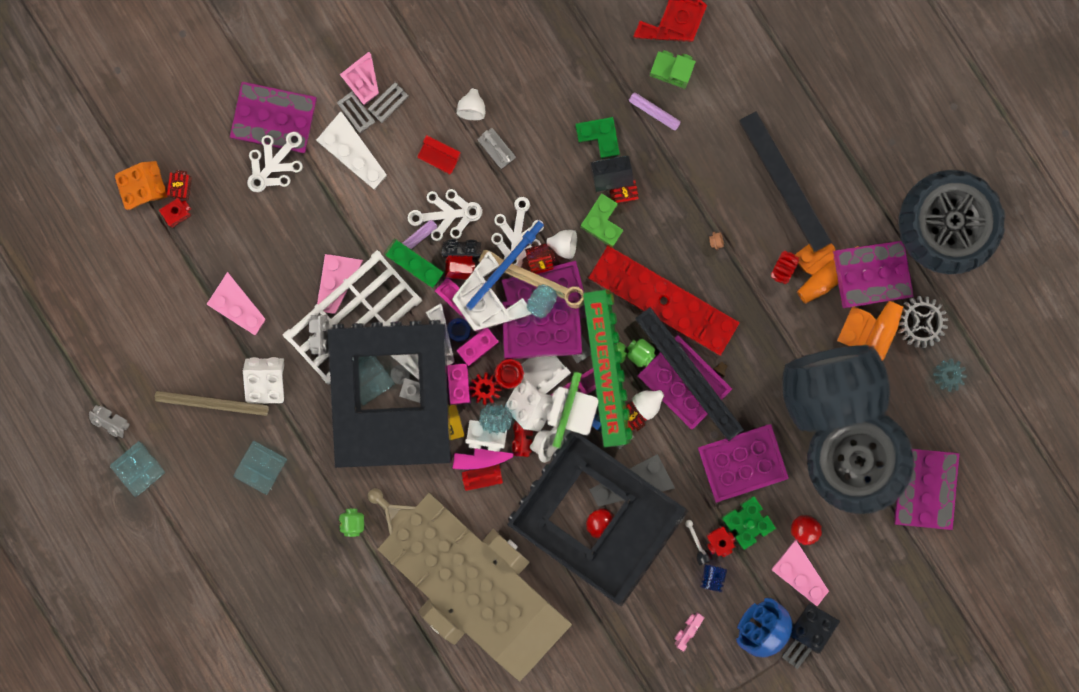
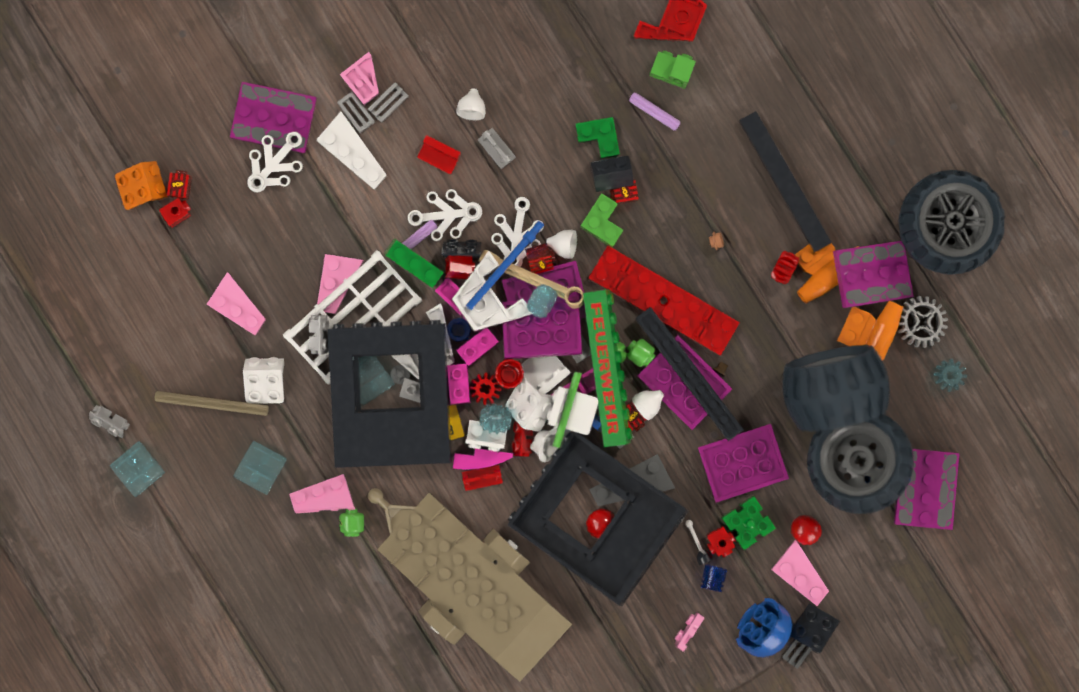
none -> bright pink wing [289,474,355,513]

